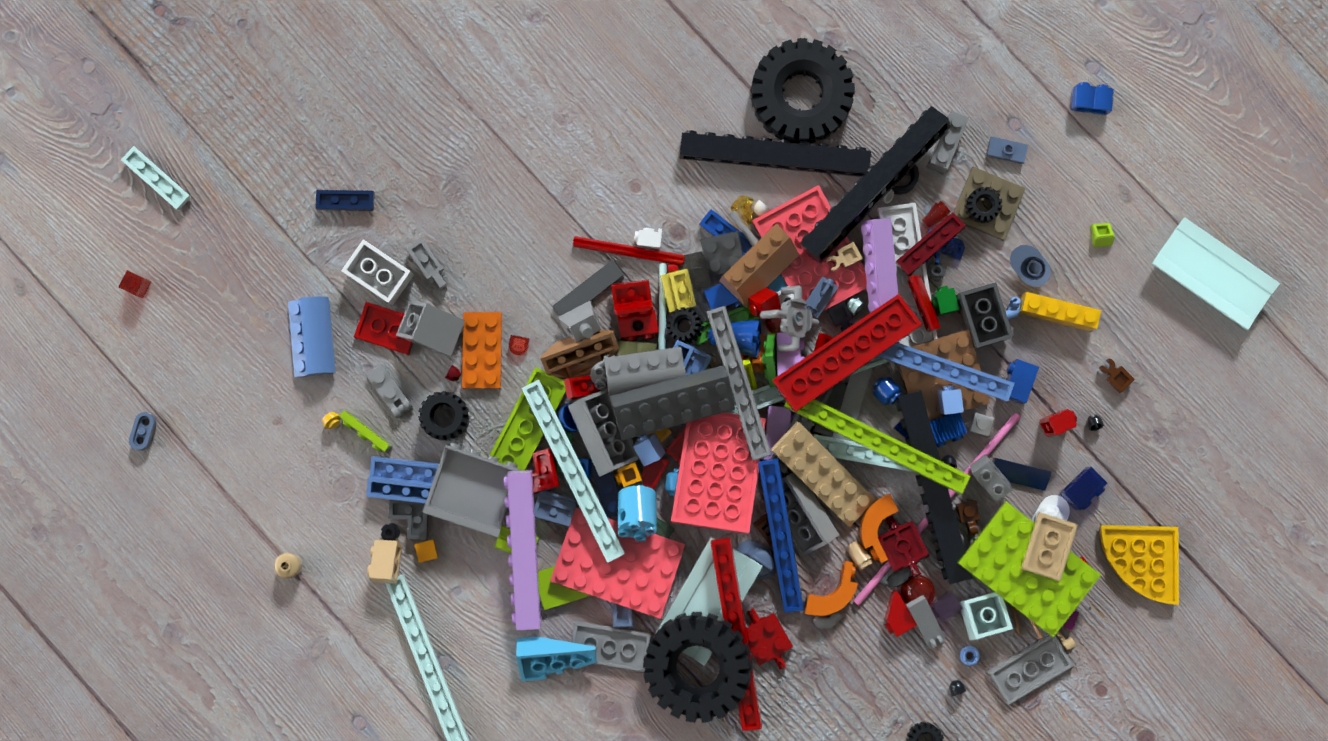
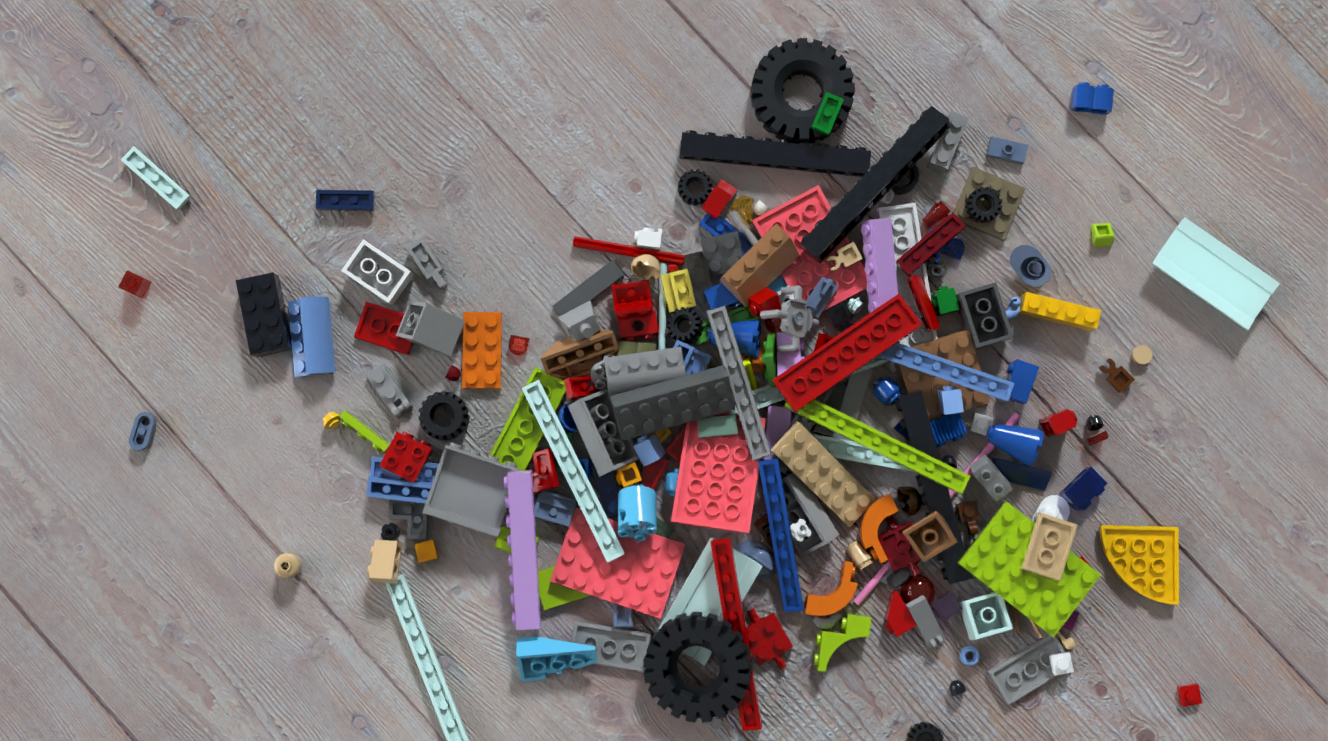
none -> black brick [235,272,292,357]
none -> red bracket [380,431,434,482]
none -> tan hair [631,254,661,280]
none -> black tyre [678,169,712,206]
none -> sand green tile [697,415,738,439]
none -> red slope [701,180,737,219]
none -> white plate [790,519,811,542]
none -> green plate [811,92,844,136]
none -> lime arch [813,613,871,672]
none -> dark brown hair [897,486,922,516]
none -> medium nougat slope [903,511,957,562]
none -> blue cone [986,424,1044,466]
none -> white plate [1049,652,1074,675]
none -> clear red tile [1086,431,1109,446]
none -> tan tile [1131,345,1152,365]
none -> red plate [1177,683,1202,707]

